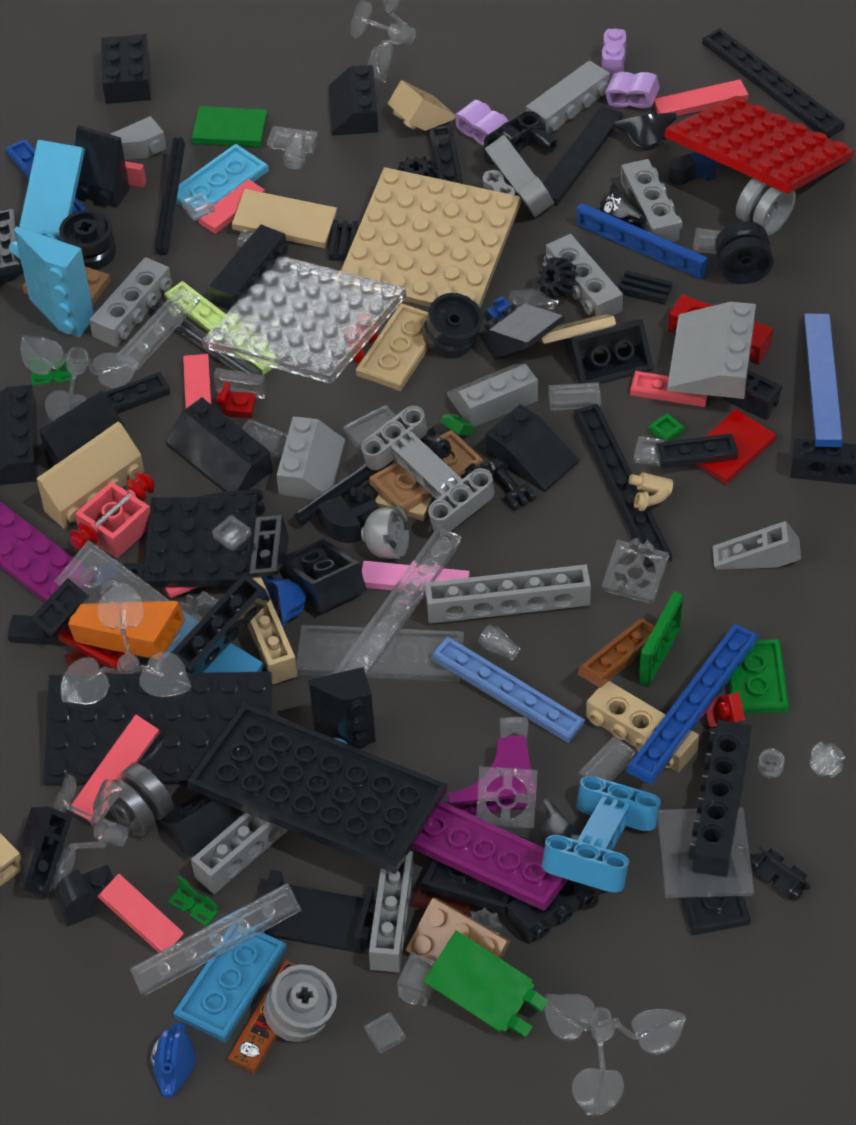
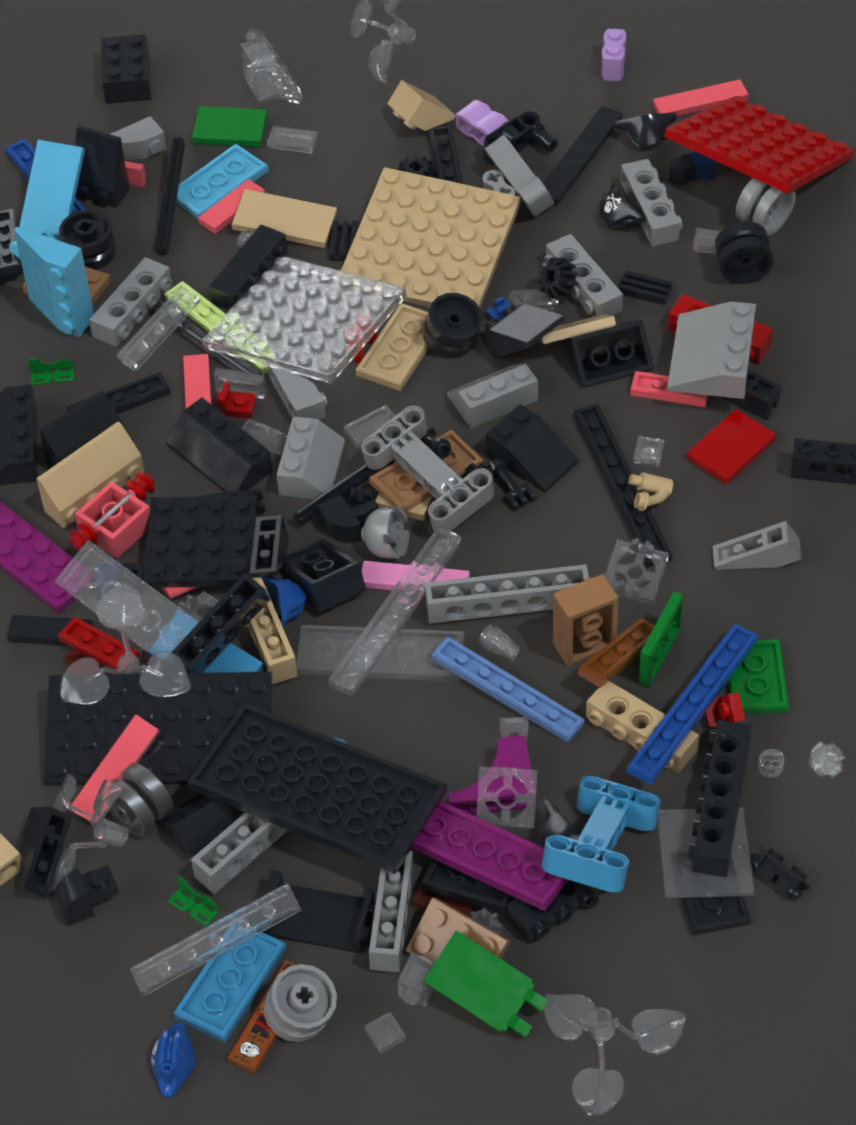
clear plant [20,335,140,421] -> none
black hinge [31,578,89,637] -> none
orange slope [68,601,185,660] -> none
coral tile [97,874,184,956] -> none
clear tile [181,192,215,221] -> none
clear plate [212,515,251,551] -> none
clear cone [283,133,306,170] -> none
black slope [308,667,376,747] -> none
black slope [329,65,378,136] -> none
green tile [440,414,475,436] -> none
light grey brick [526,60,610,134] -> none
clear tile [548,382,601,410] -> none
blue tile [577,203,707,280] -> none
clear tile [578,736,636,781] -> none
lavender brick [605,72,660,108] -> none
green tile [648,413,685,442] -> none
black tile [655,434,739,468] -> none
black tile [702,28,845,139] -> none
tile [804,314,842,447] -> none
none -> clear slope [240,28,304,104]
none -> light grey slope [267,358,328,420]
none -> medium nougat brick [553,574,618,667]

